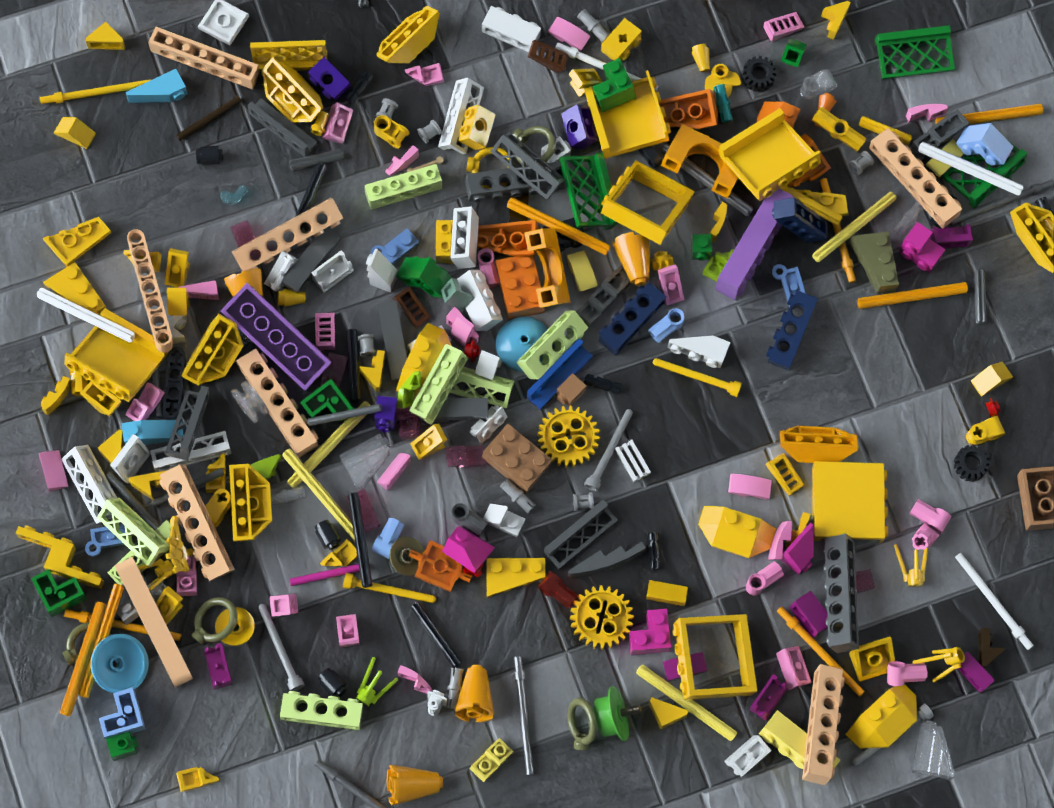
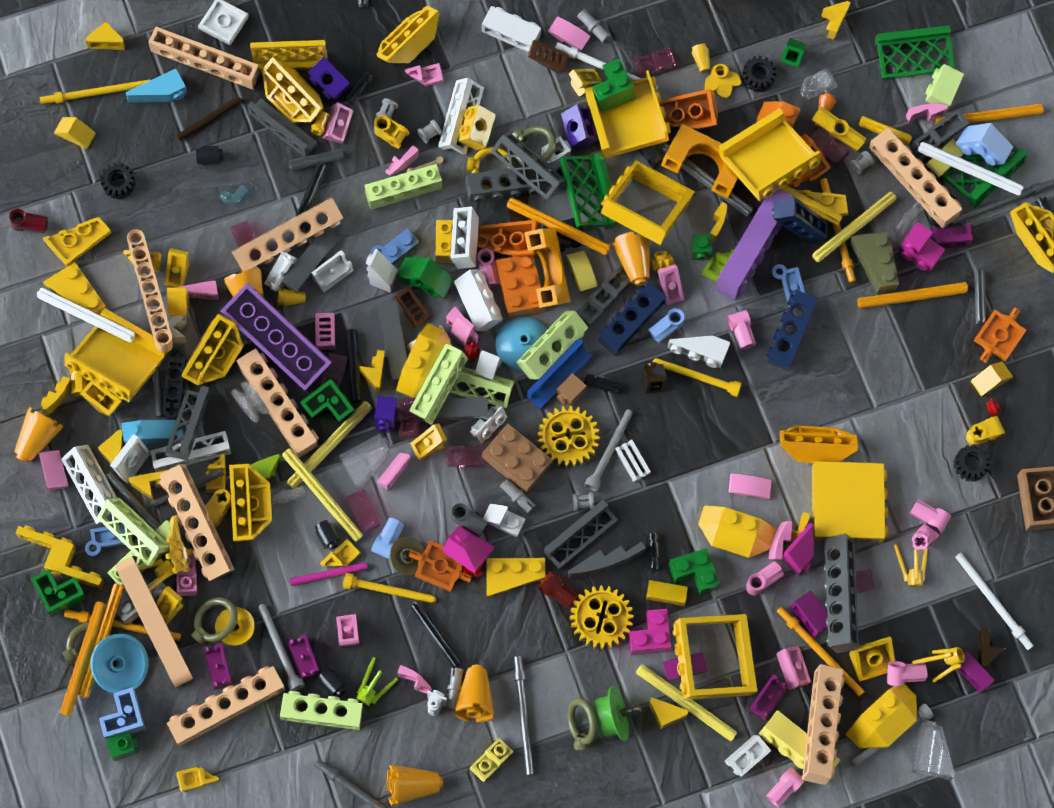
bright pink slope [125,382,165,421] -> none
bright pink brick [270,593,298,616] -> none
dark grey bar [308,404,382,426] -> none
black axle [348,492,373,588] -> none
light grey bush [358,334,377,357] -> none
lime slope [397,371,421,409] -> none
sand green panel [441,278,473,310] -> none
yellow brick [601,18,642,61] -> none
teal pin [713,84,733,123] -> none
bright pink slope [763,12,804,42] -> none
yellow slope [765,453,804,496] -> none
none -> dark red piece [9,209,48,234]
none -> light orange cone [14,407,63,463]
none -> black tyre [100,163,136,199]
none -> light nougat brick [167,666,285,747]
none -> magenta hinge [288,634,320,681]
none -> clear pink slope [632,48,675,77]
none -> dark brown slope [643,362,667,393]
none -> green brick [669,548,720,595]
none -> bright pink piece [727,310,756,350]
none -> bright pink piece [766,767,805,808]
none -> clear pink slope [810,128,849,167]
none -> yellowish green brick [925,64,964,107]
none -> orange plate [974,308,1026,363]

